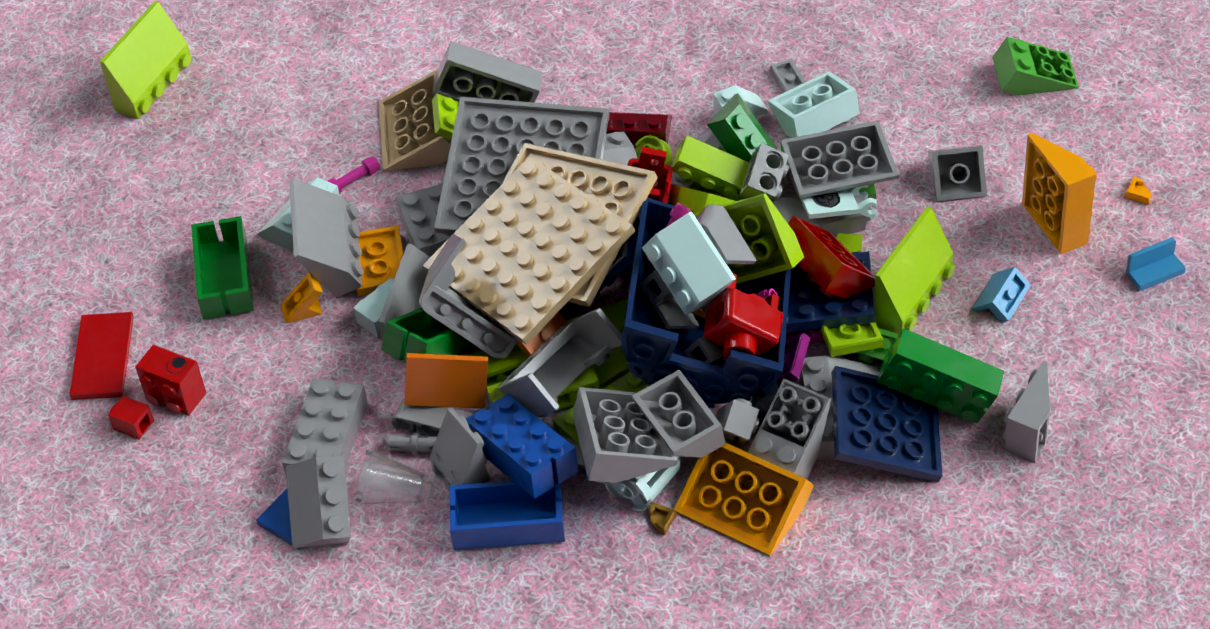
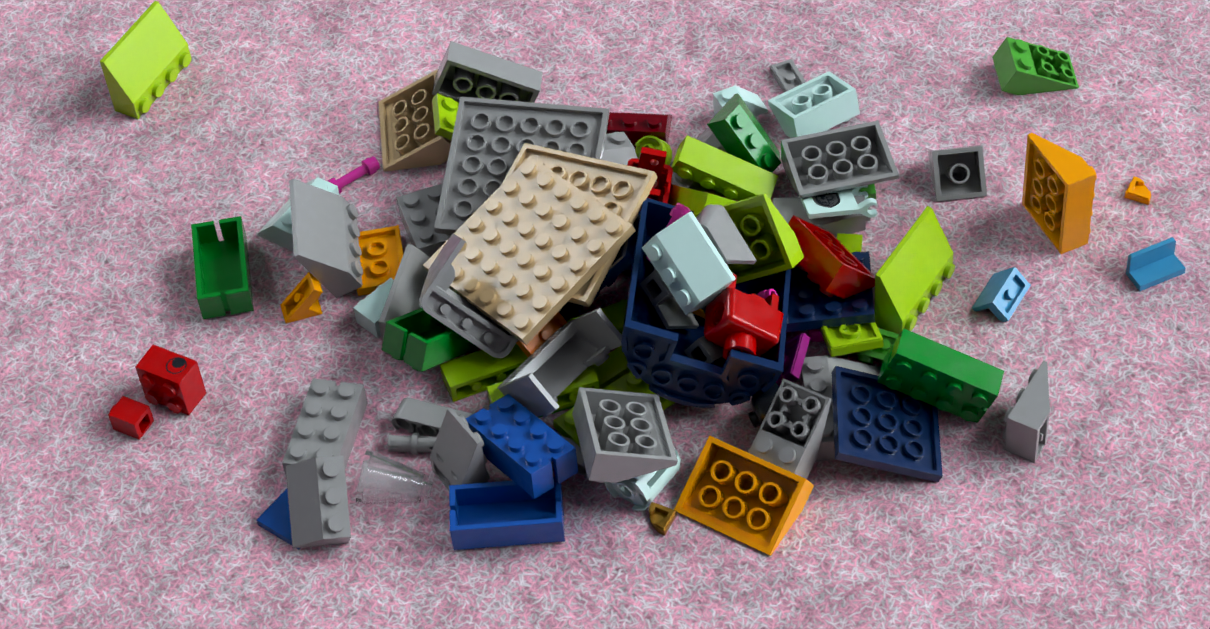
red tile [69,312,134,400] -> none
orange tile [404,353,488,409] -> none
light grey slope [632,370,725,458] -> none
light grey brick [716,398,759,447] -> none
light grey brick [739,143,789,202] -> none

